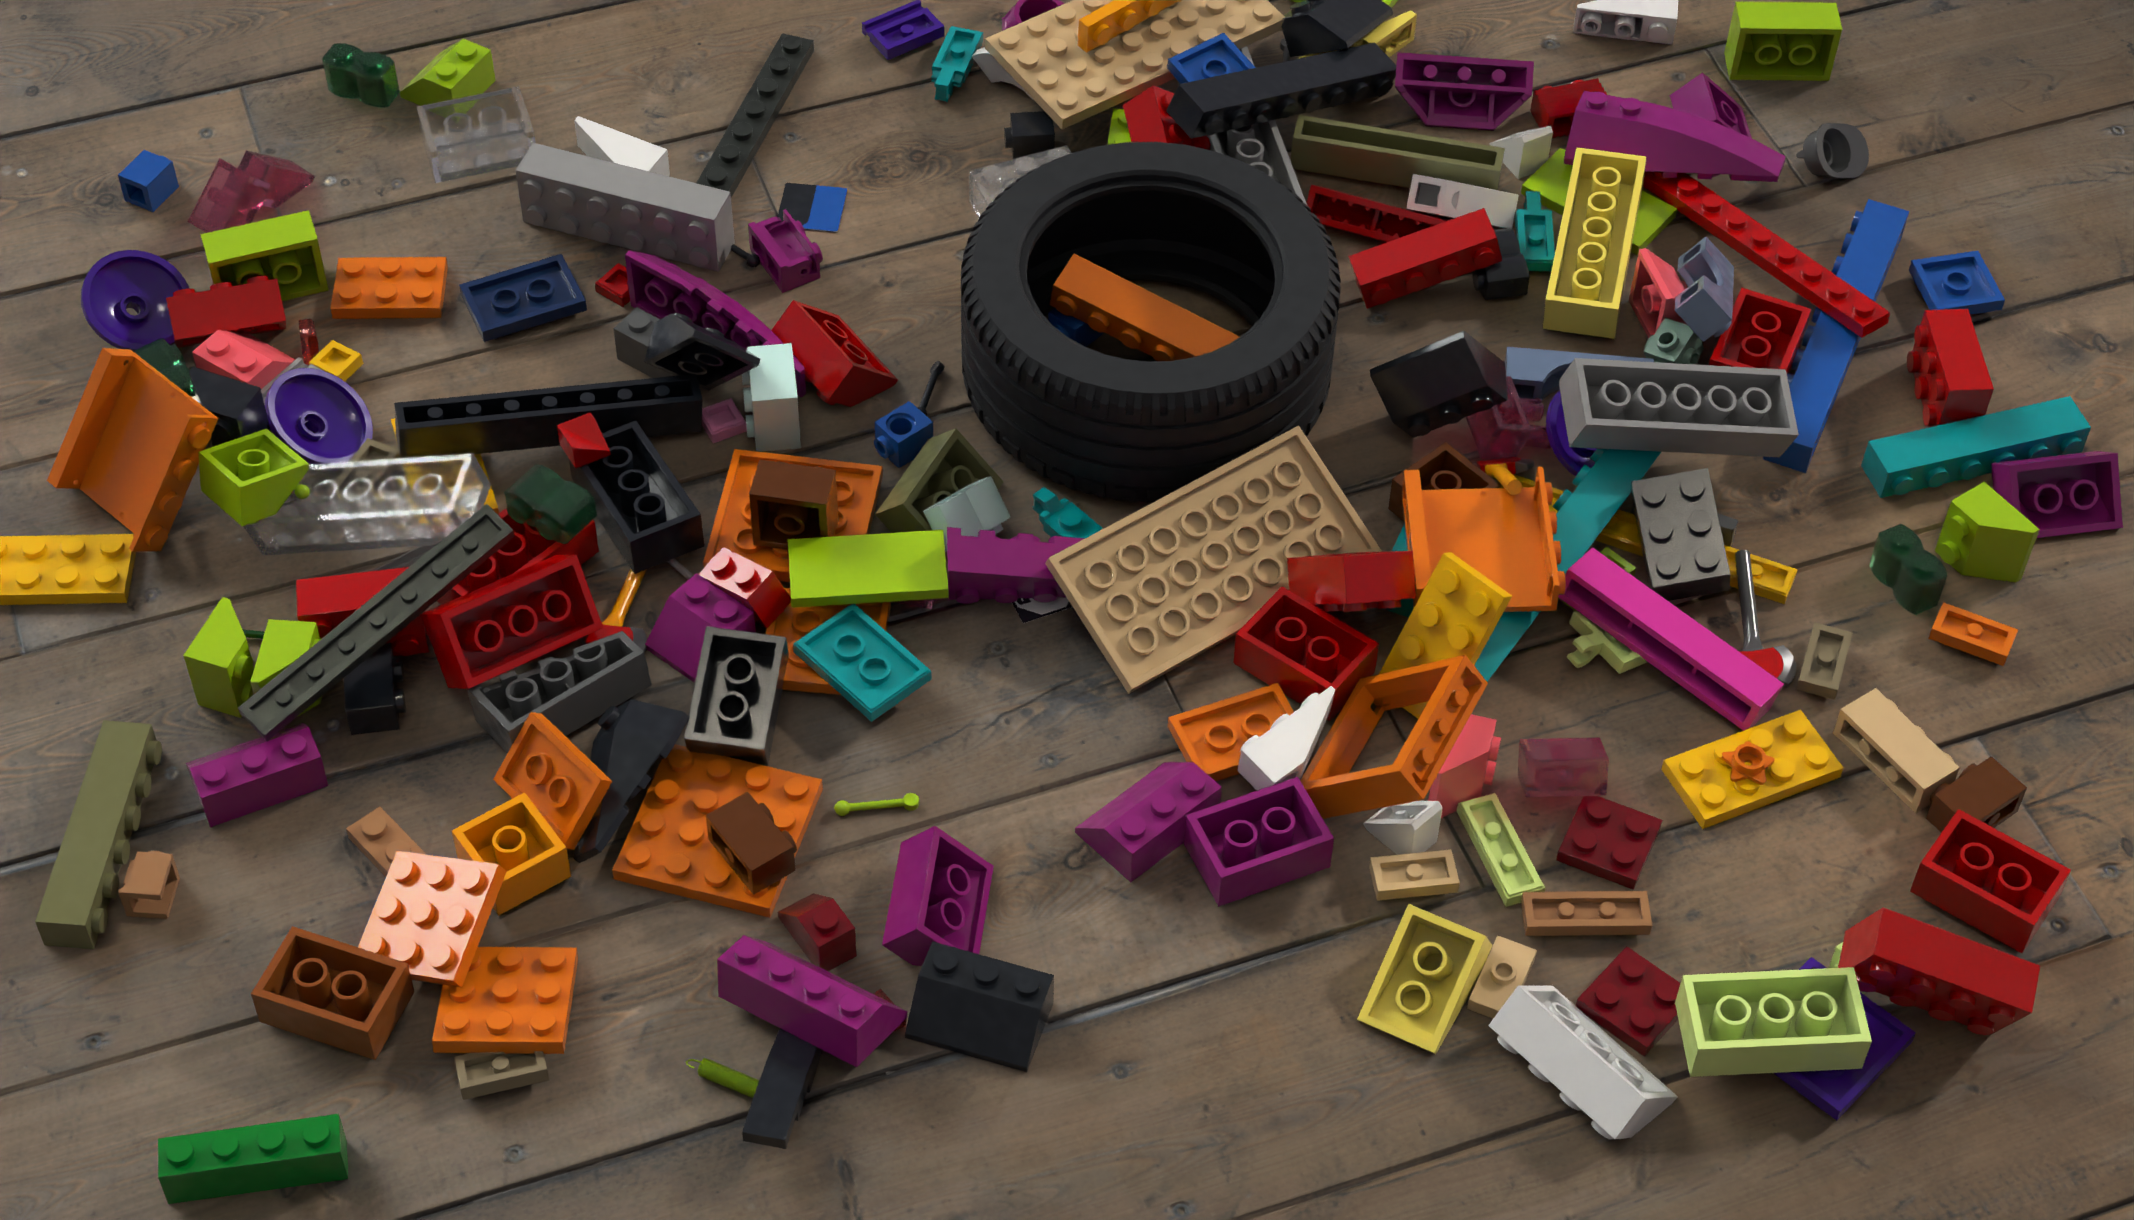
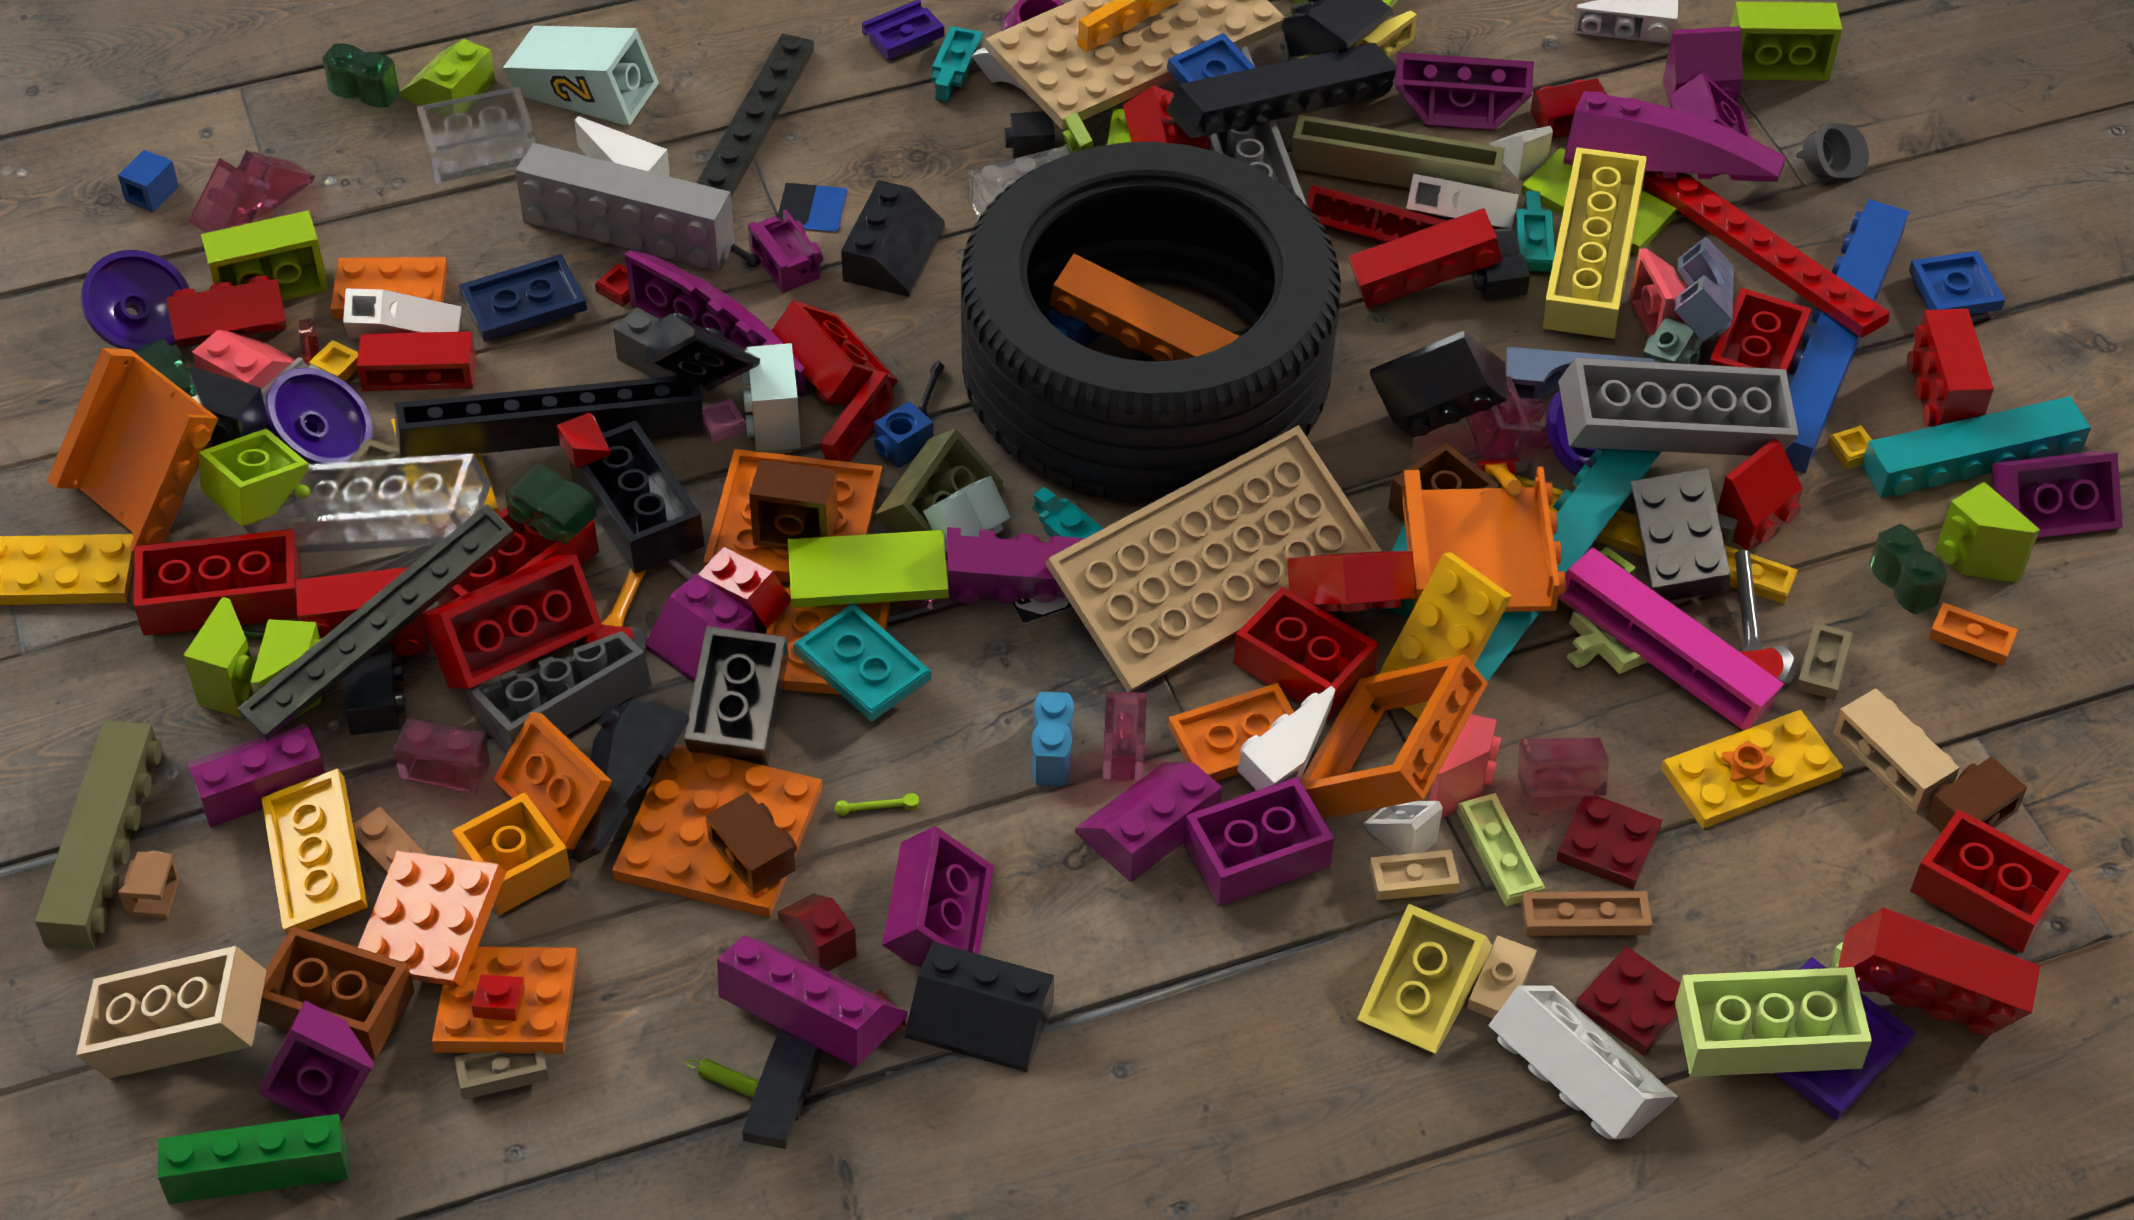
none -> tan brick [76,946,267,1079]
none -> red brick [134,529,301,636]
none -> magenta slope [257,1001,374,1122]
none -> yellow plate [261,768,368,934]
none -> white slope [343,288,462,339]
none -> red brick [357,331,476,391]
none -> clear pink brick [393,717,490,794]
none -> red plate [472,974,525,1021]
none -> light aqua slope [503,26,659,125]
none -> red plate [820,370,895,462]
none -> black slope [841,180,945,297]
none -> dark azure brick [1031,692,1074,786]
none -> lime plate [1062,112,1094,154]
none -> clear pink slope [1103,691,1147,781]
none -> magenta slope [1662,26,1743,108]
none -> red slope [1717,438,1803,551]
none -> yellow tile [1827,425,1872,469]

